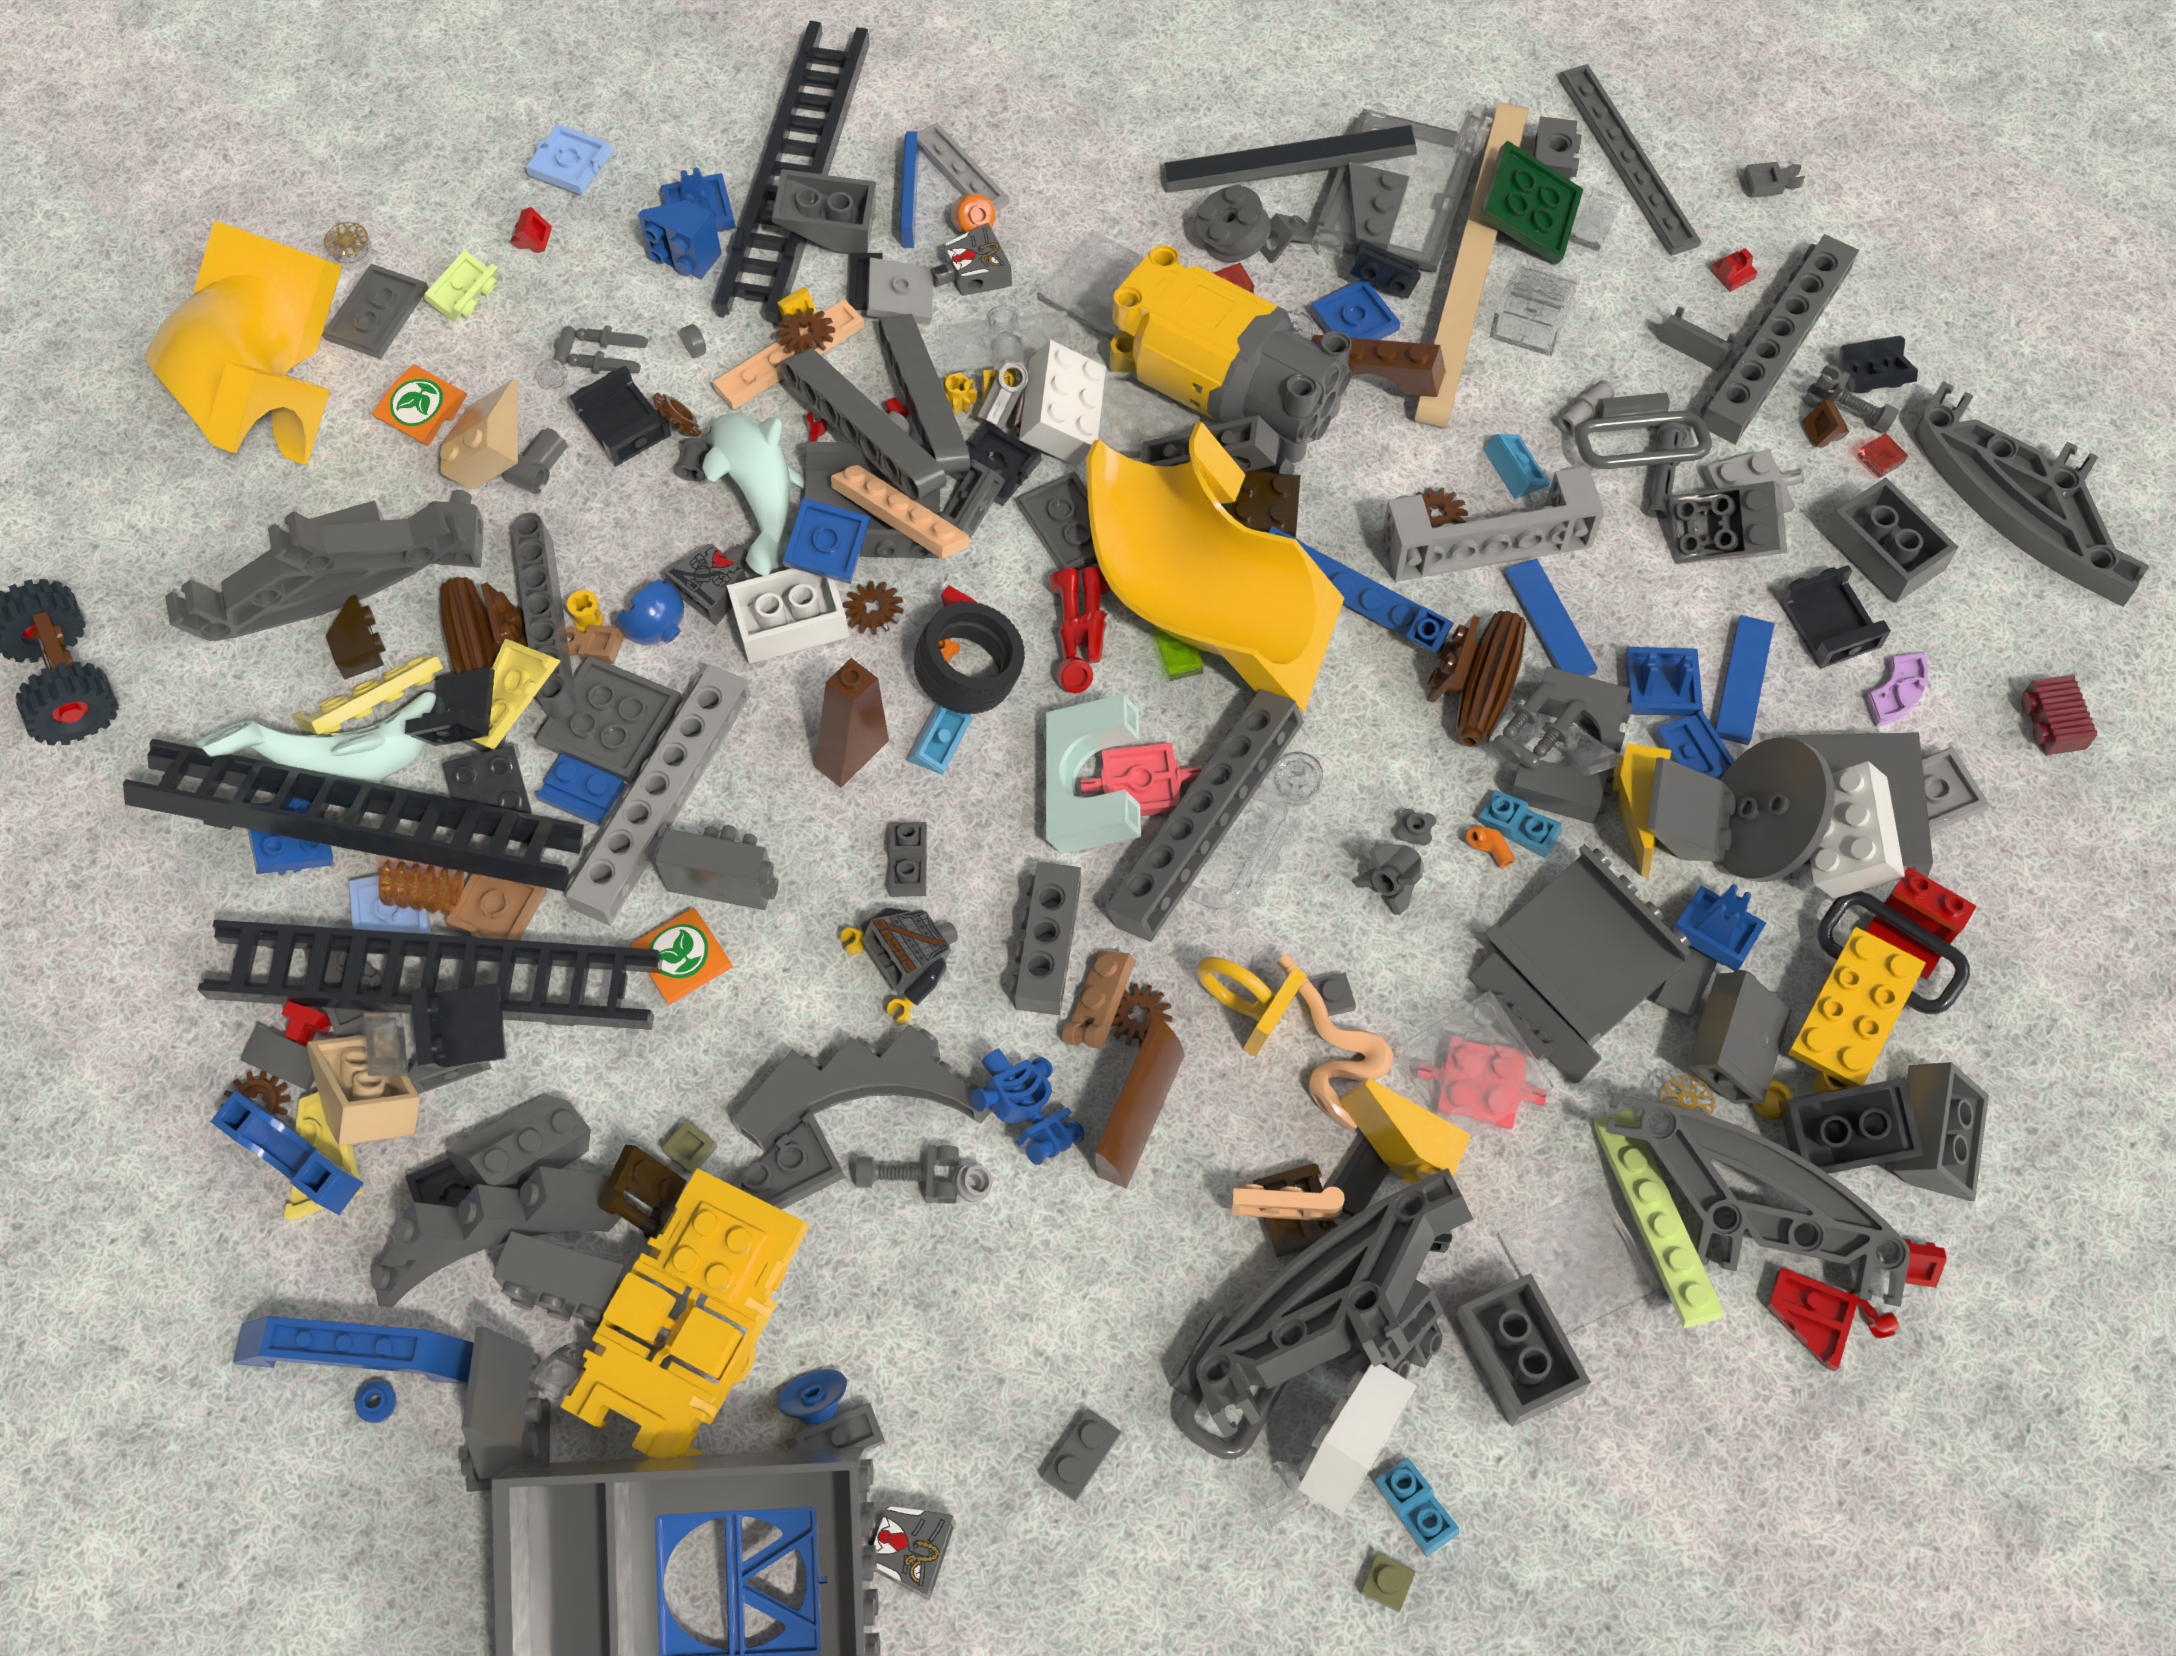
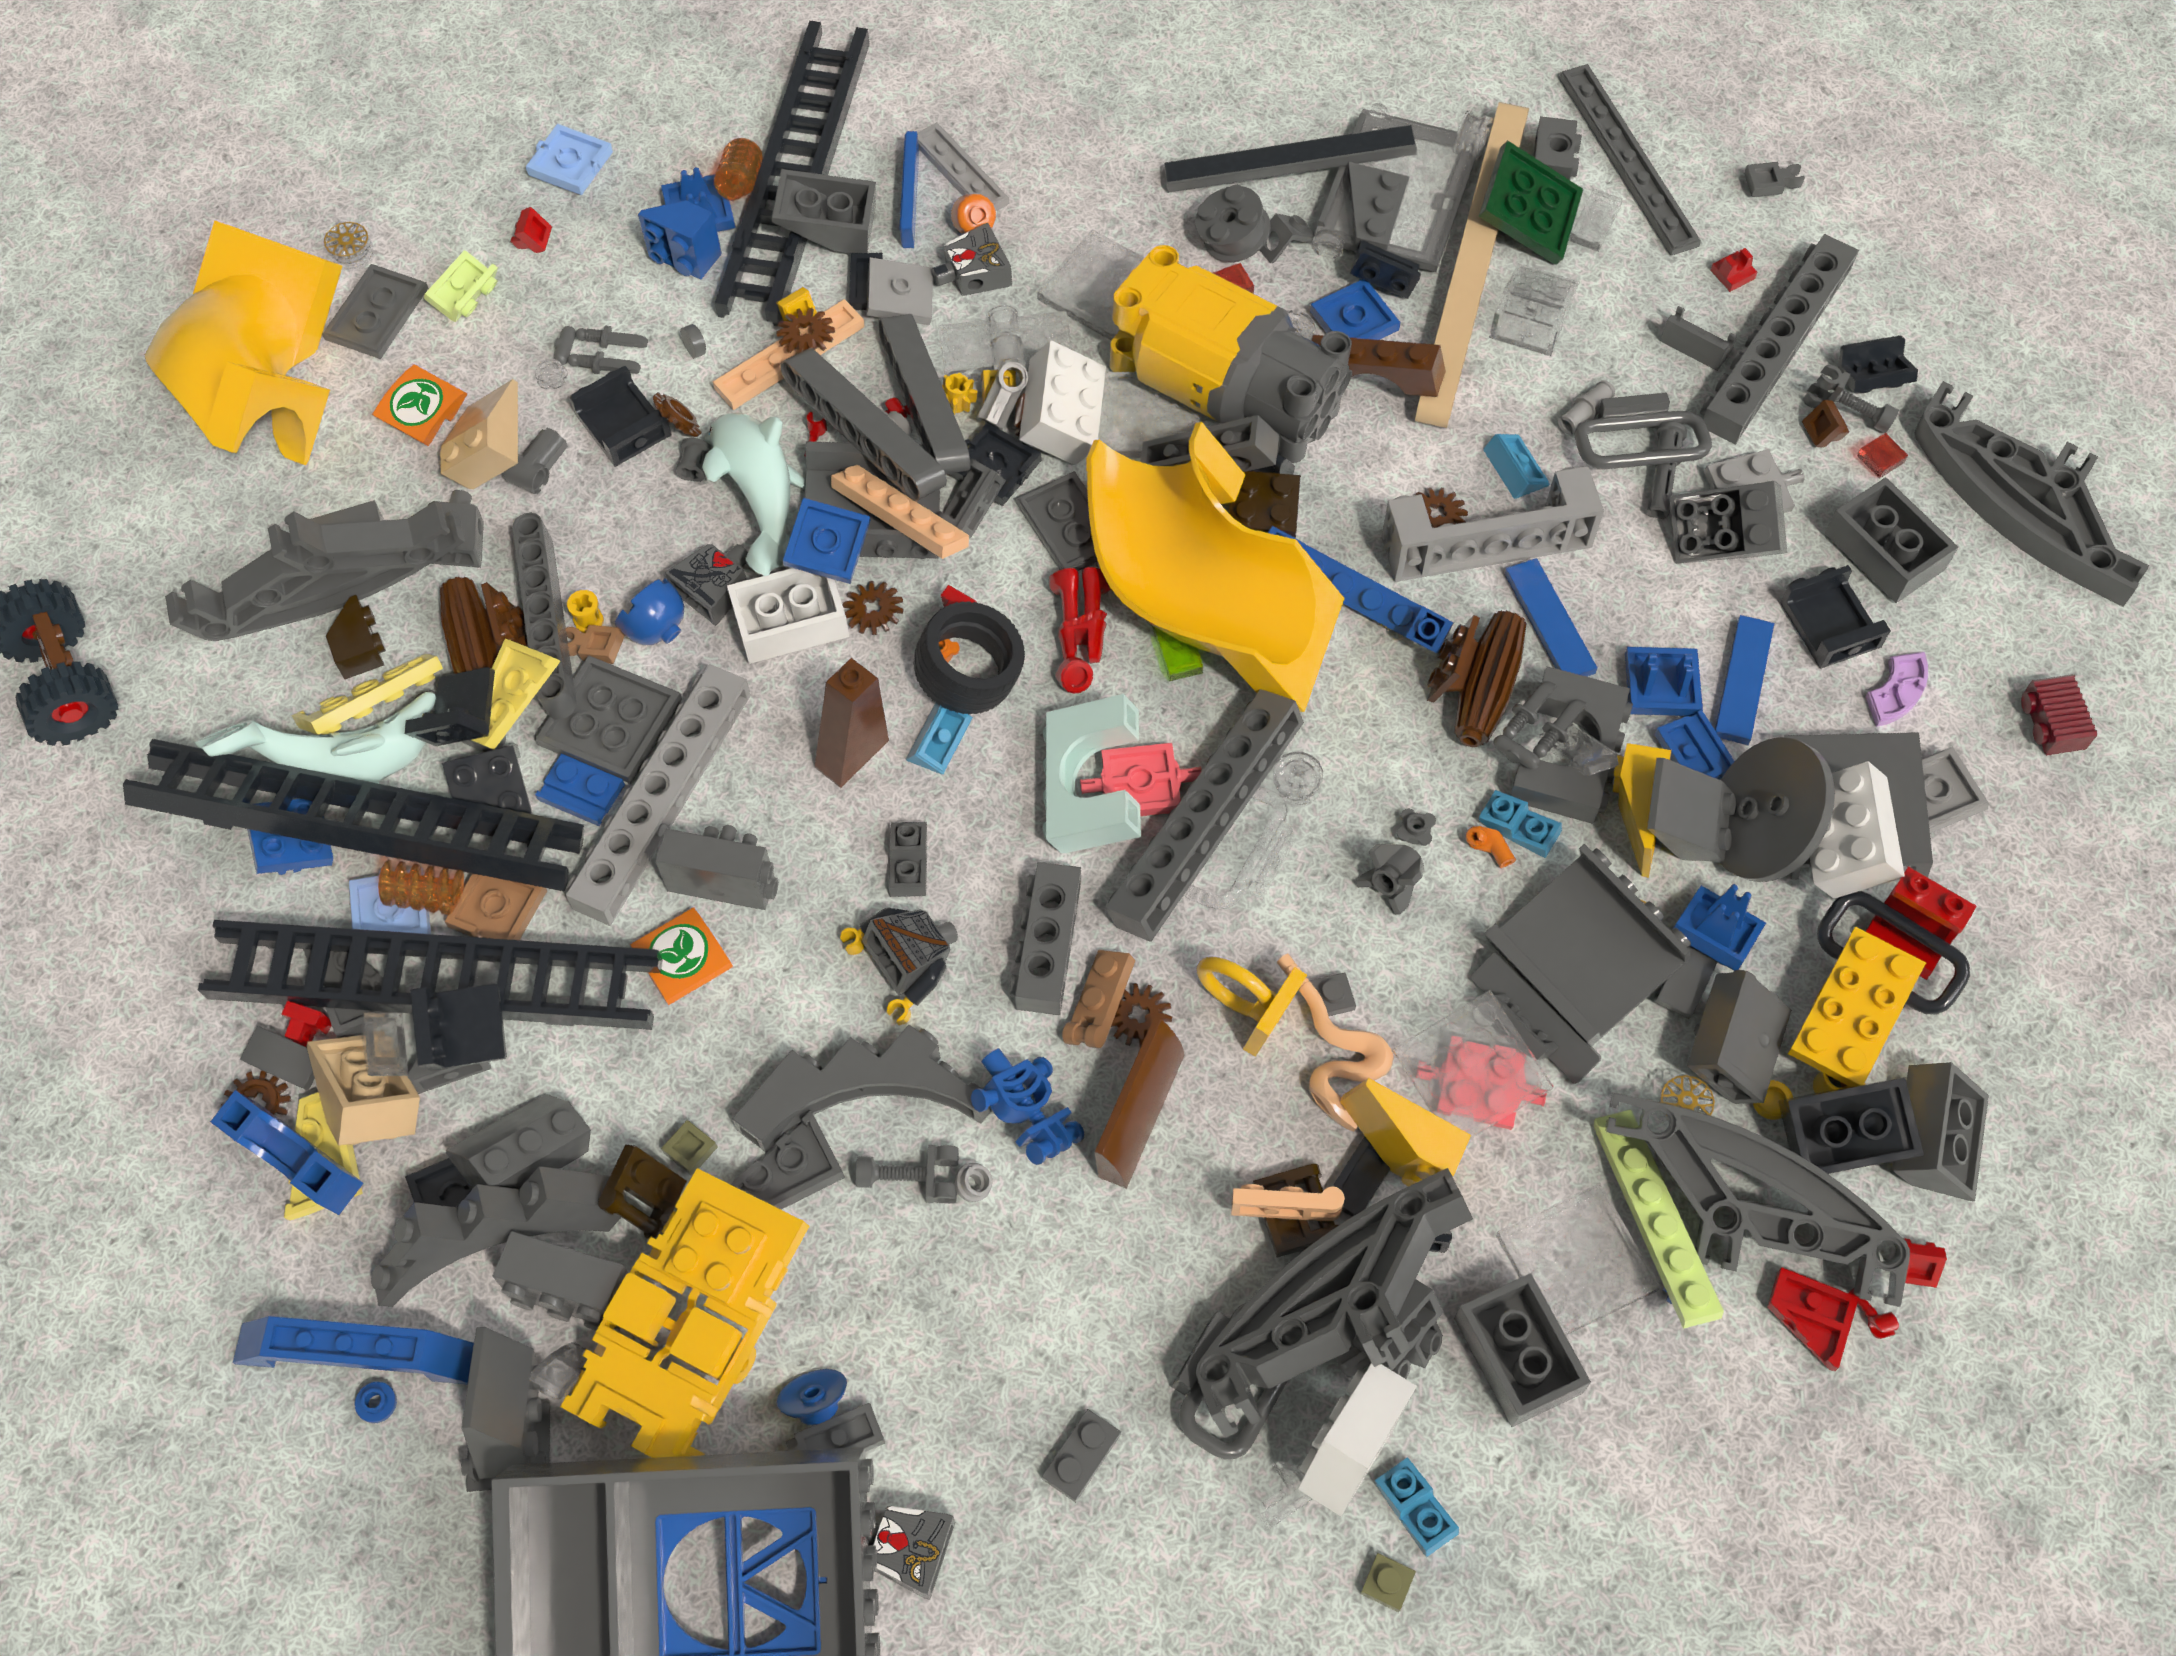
none -> clear orange piece [714,138,763,201]

